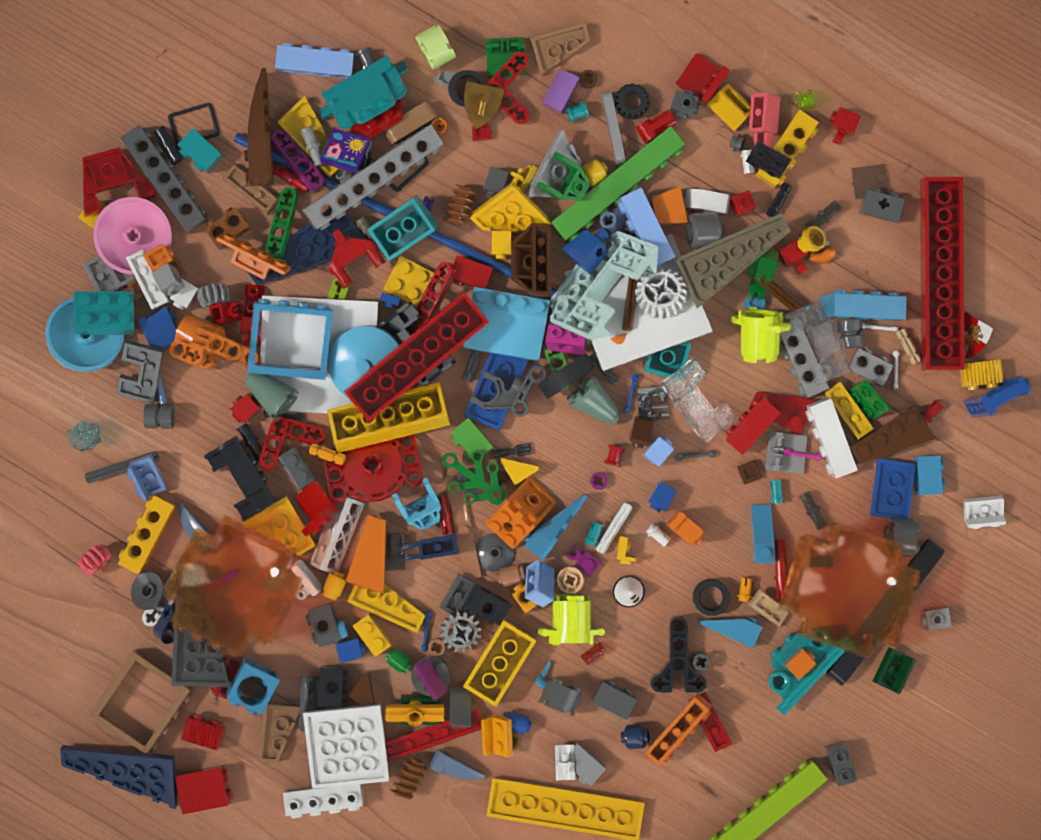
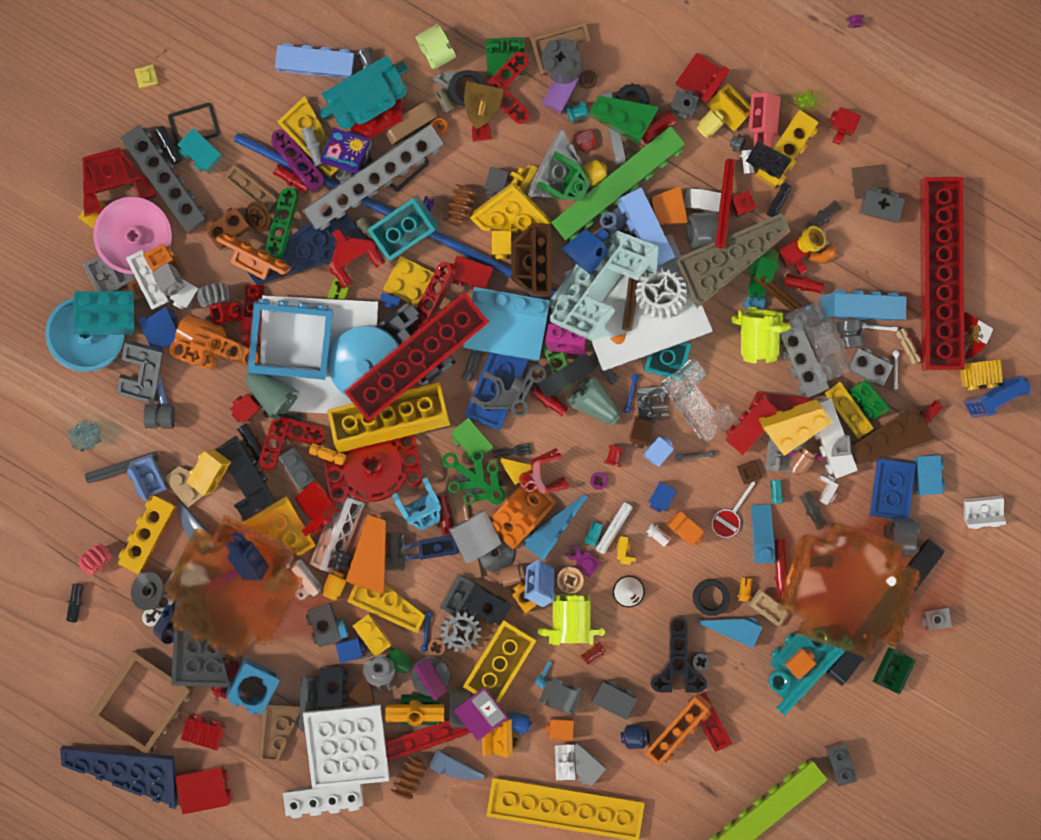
reddish brown wedge [244,68,274,186] -> none
none -> black axle [66,584,84,623]
none -> light yellow tile [134,64,159,89]
none -> tan wing [164,466,203,508]
none -> yellow brick [187,449,231,496]
none -> dark blue hinge [226,532,270,581]
none -> reddish brown gear [246,201,273,232]
none -> black wheel [331,550,354,571]
none -> light grey piece [364,656,395,692]
none -> dark tan pin [434,88,456,114]
none -> light grey slope [450,510,502,564]
none -> magenta tile [454,686,509,741]
none -> red piece [519,448,570,494]
none -> red pin [530,385,569,417]
none -> dark grey brick [542,39,584,84]
none -> orange brick [546,717,574,740]
none -> red tile [573,128,596,151]
none -> green wedge [588,95,659,144]
none -> light yellow brick [696,109,725,138]
none -> piece [712,481,755,538]
none -> red axle [715,158,736,249]
none -> yellow wedge [758,399,832,455]
none -> red pin [784,273,824,294]
none -> nougat brick [789,446,816,475]
none -> white bracket [817,474,838,505]
none -> light grey tile [831,435,852,457]
none -> magenta bush [847,15,865,28]

